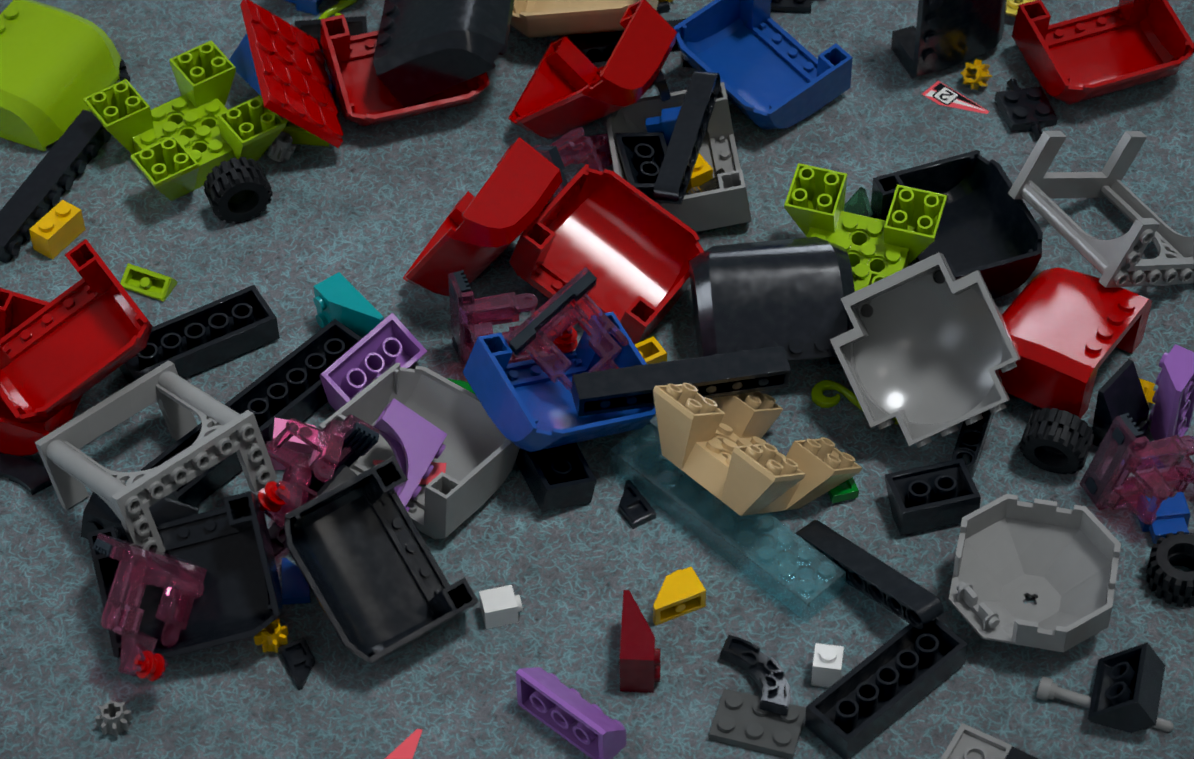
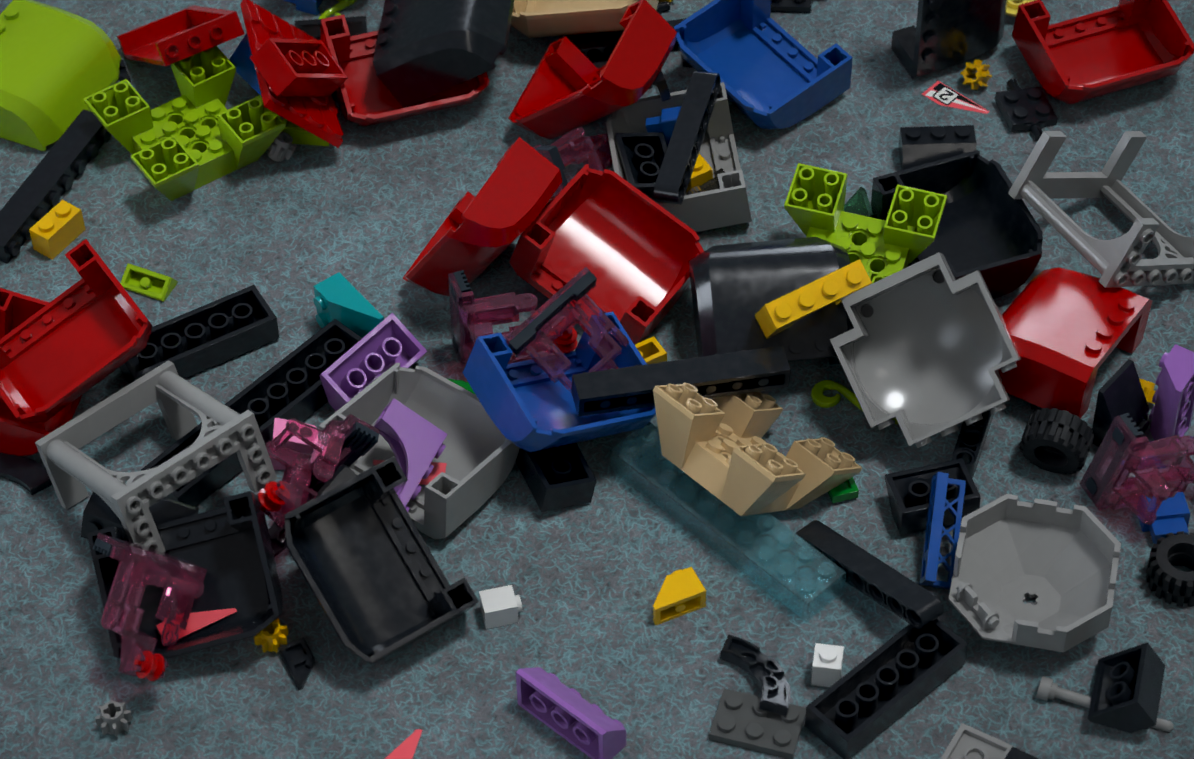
black tyre [204,157,273,224] -> none
blue tile [282,558,311,605] -> none
black tile [619,479,656,529] -> none
dark red slope [619,590,661,693] -> none
none -> red panel [117,5,244,66]
none -> coral sticker [156,608,237,644]
none -> red brick [250,38,348,97]
none -> yellow arch [755,259,872,339]
none -> black slope [898,125,977,170]
none -> blue fence [919,472,966,589]

